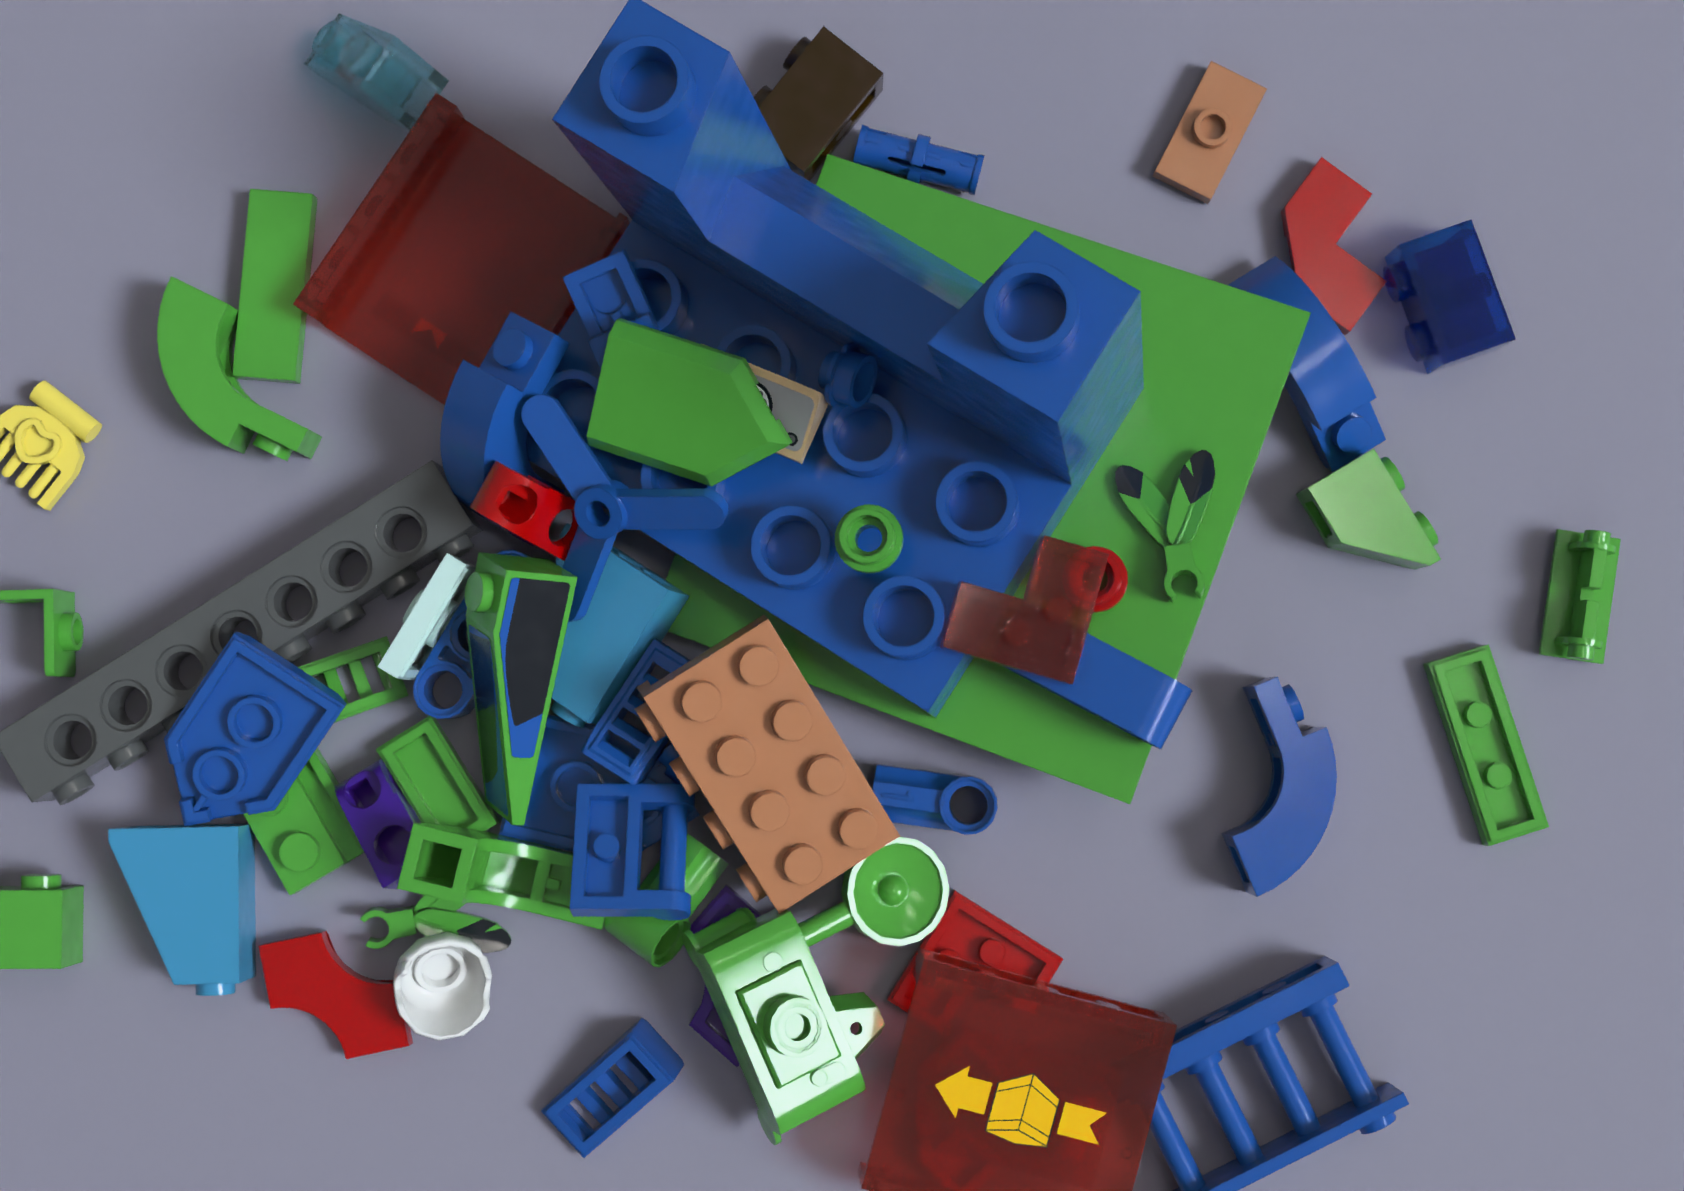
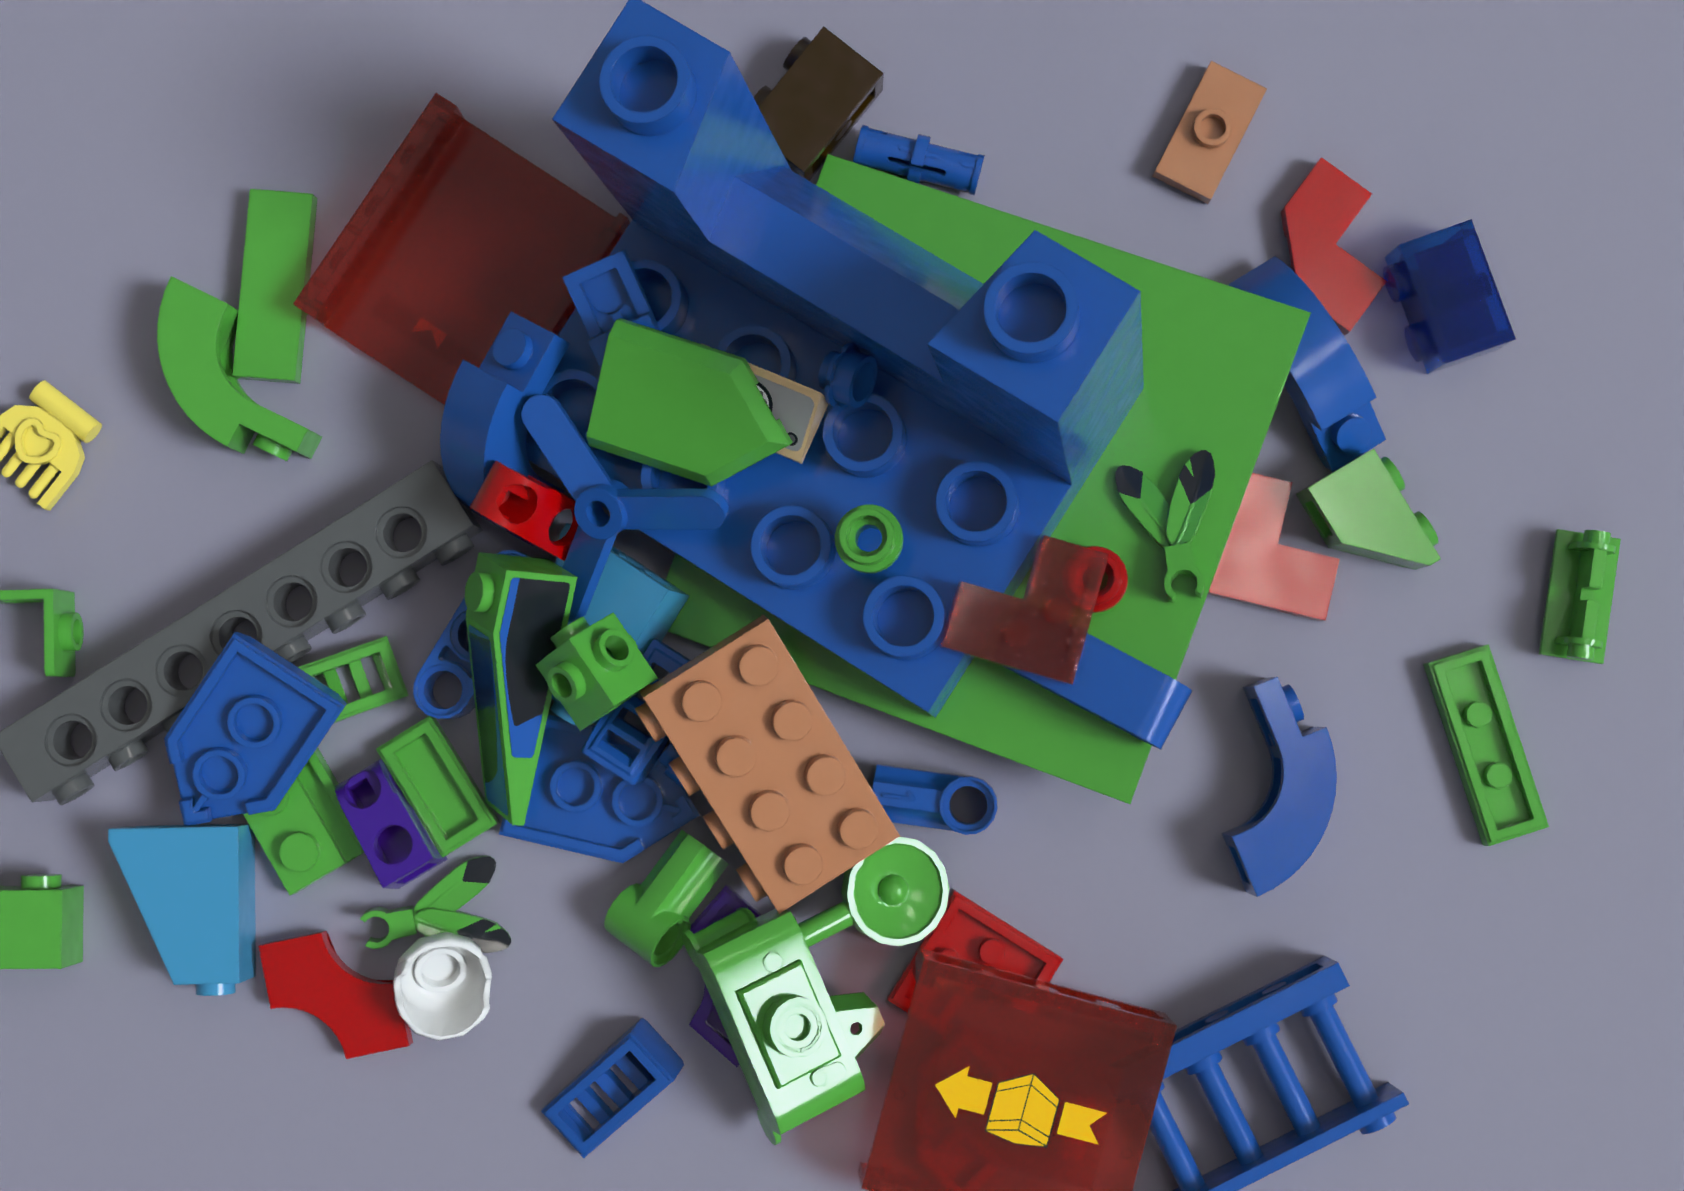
clear light blue slope [304,13,449,133] -> none
light aqua plate [378,553,476,680] -> none
bright green arch [397,823,605,930] -> none
blue plate [570,784,695,921] -> none
none -> bright green brick [536,612,658,731]
none -> tile [1208,473,1340,621]

